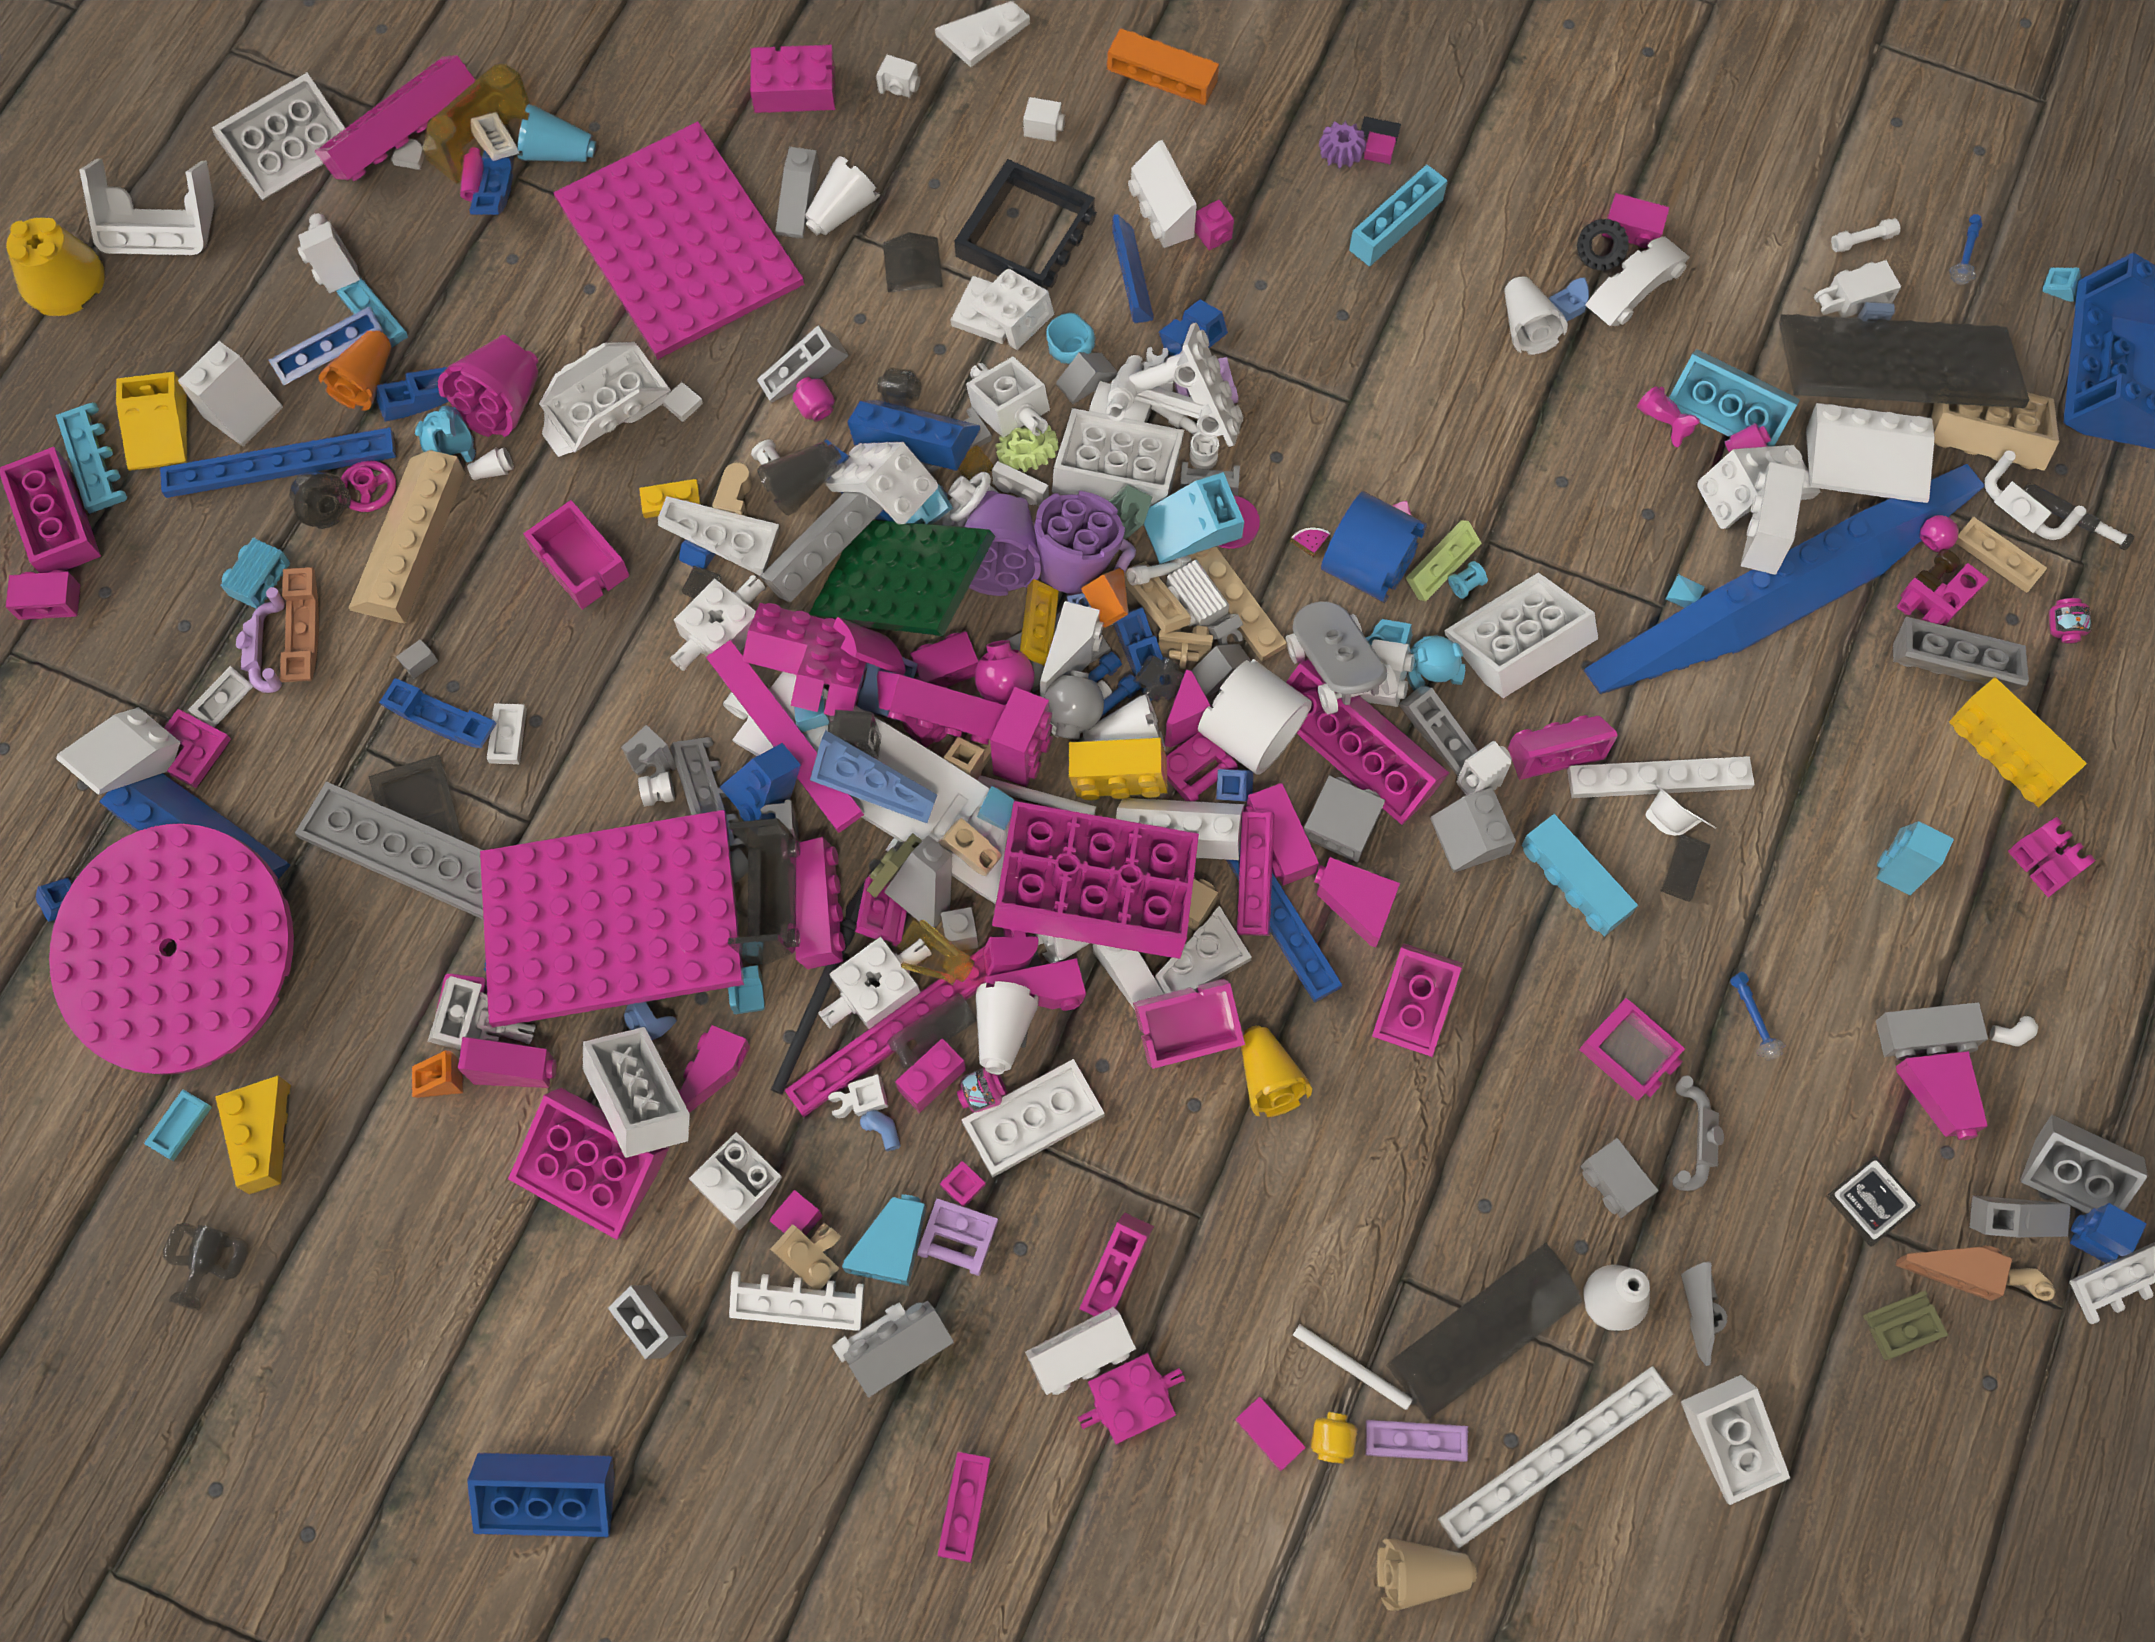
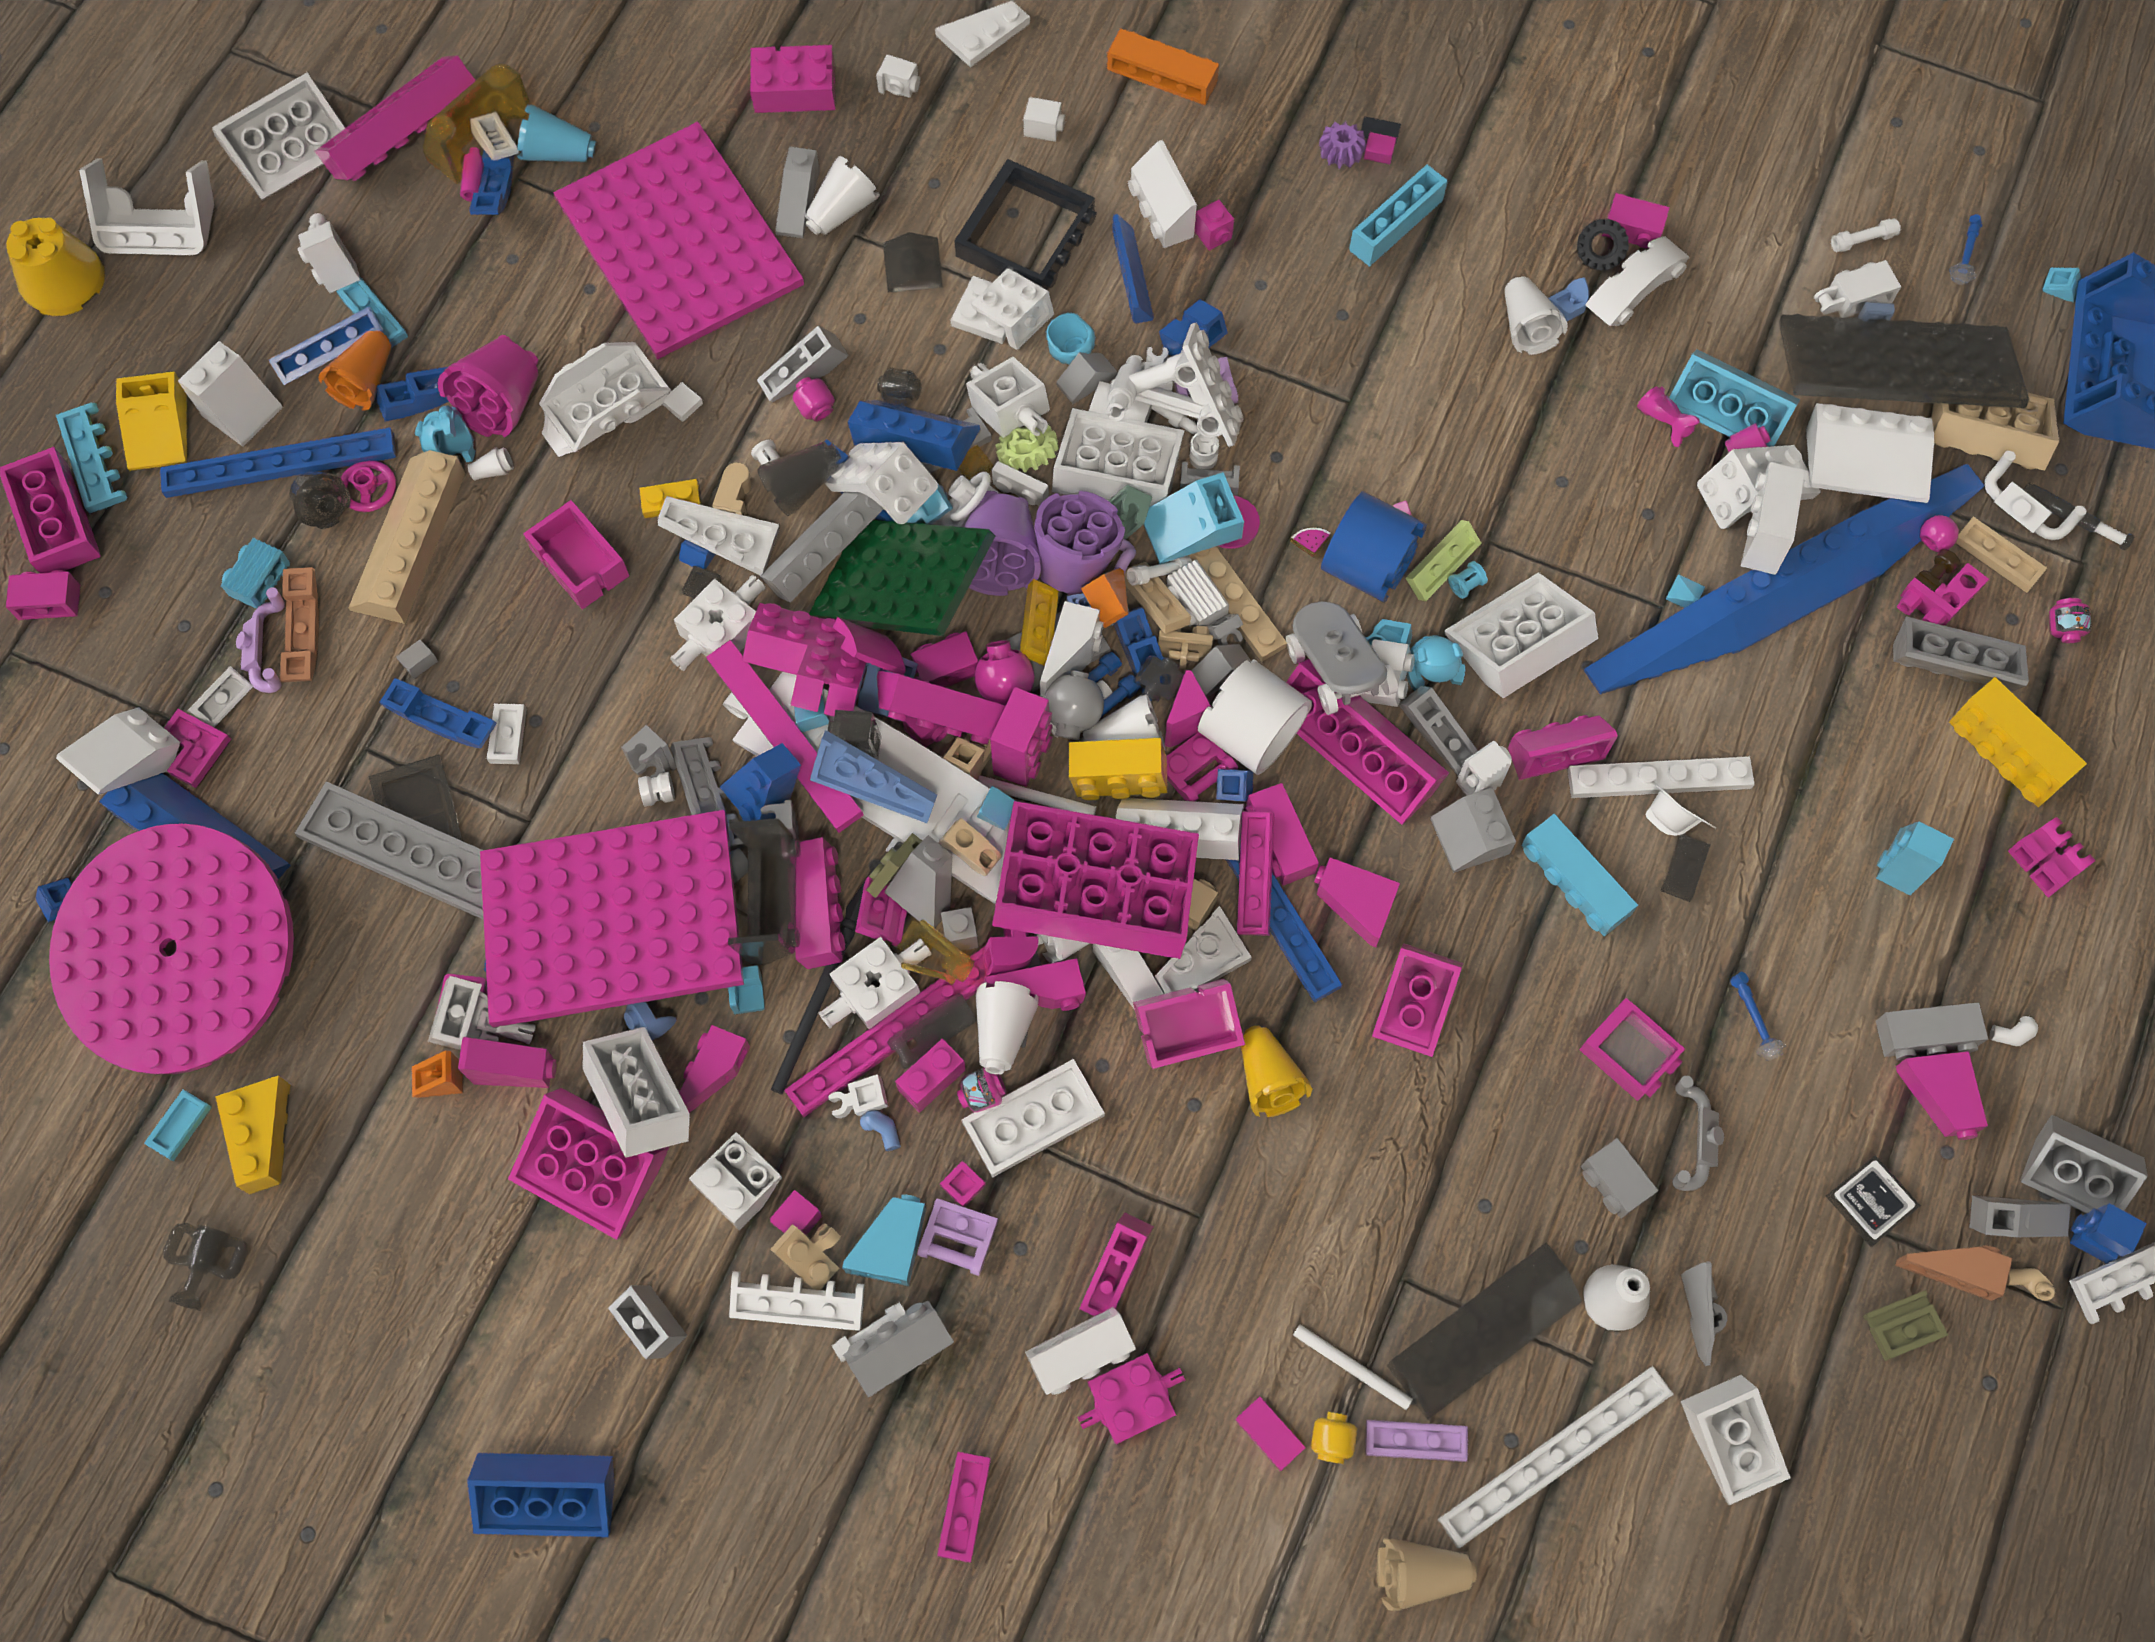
white tile [392,139,425,170] -> none
light grey brick [1304,776,1385,862] -> none

